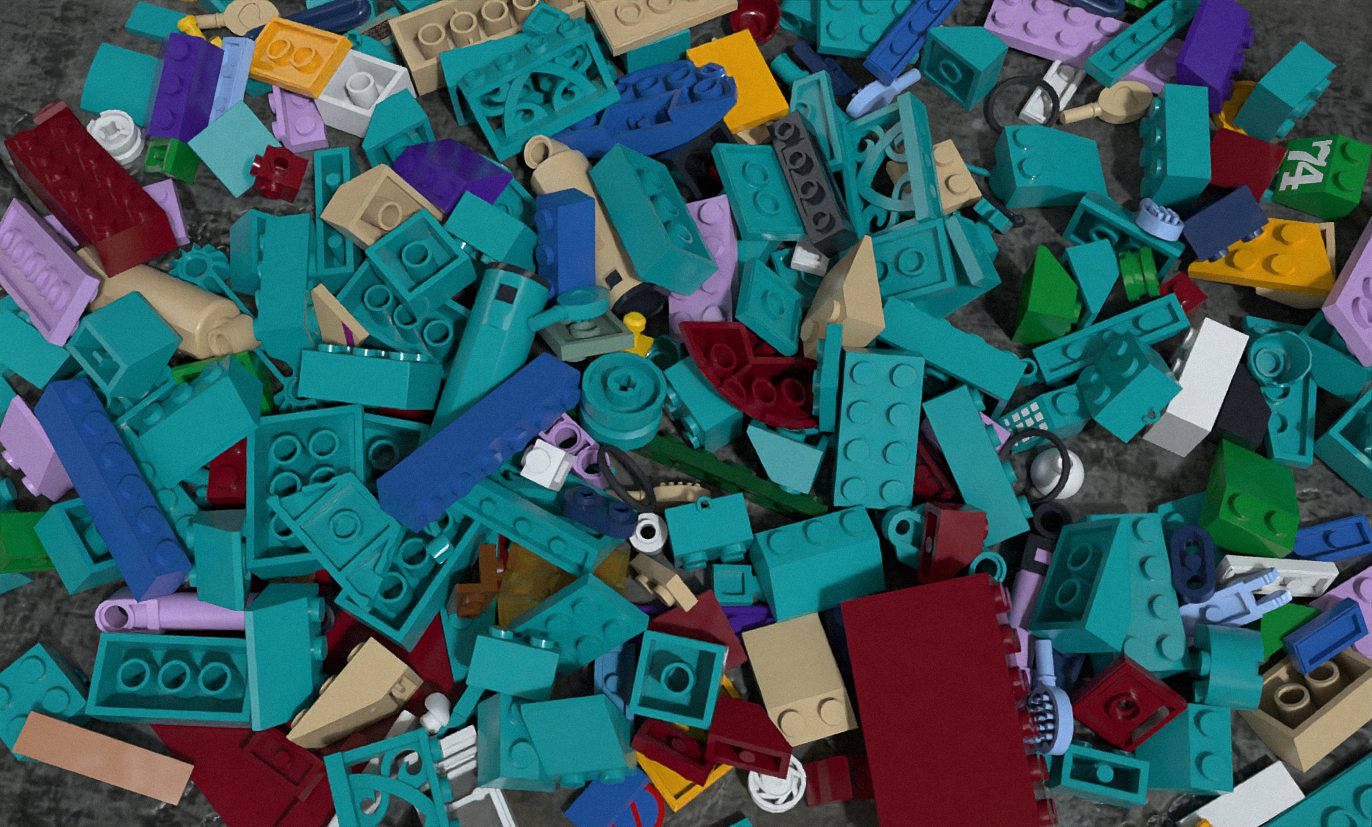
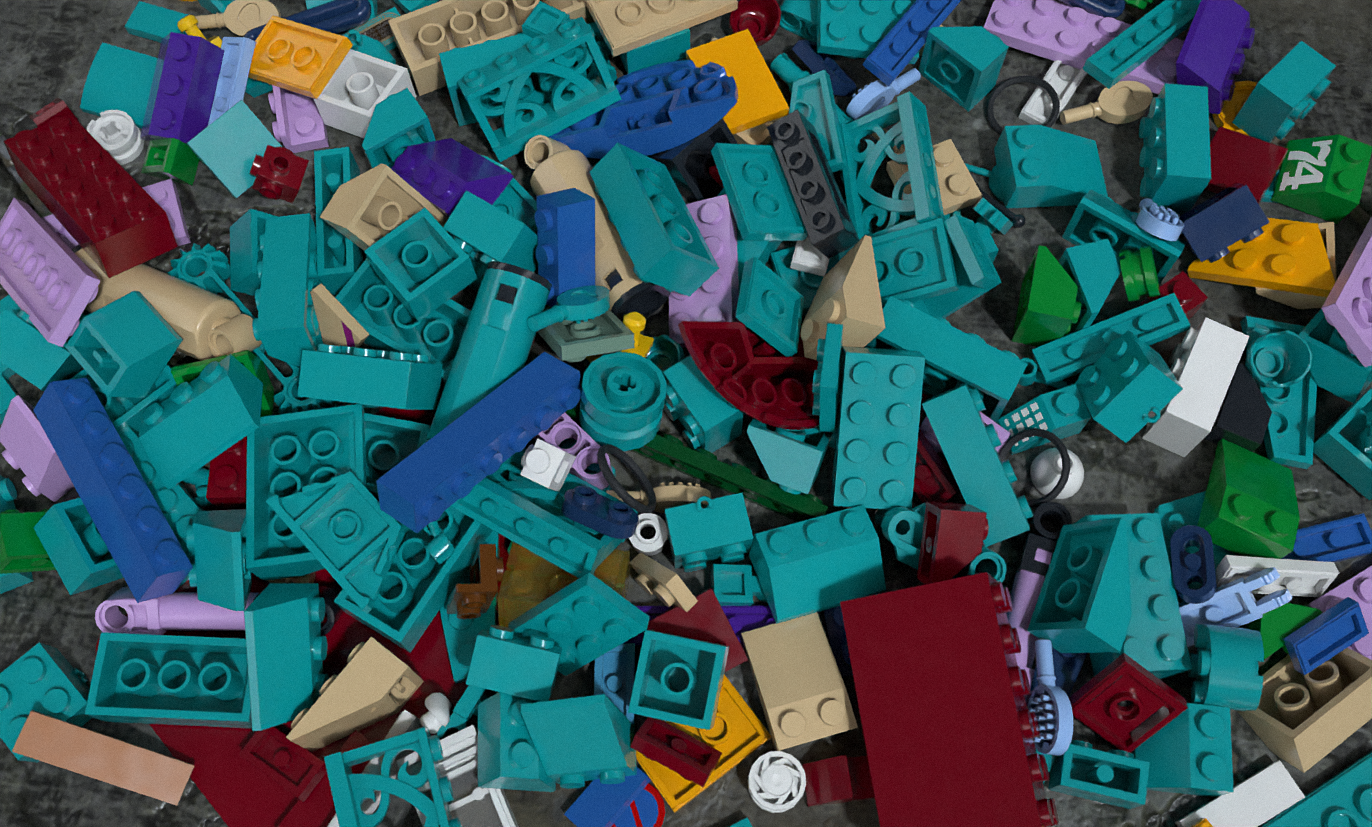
dark red slope [705,695,793,780] -> none

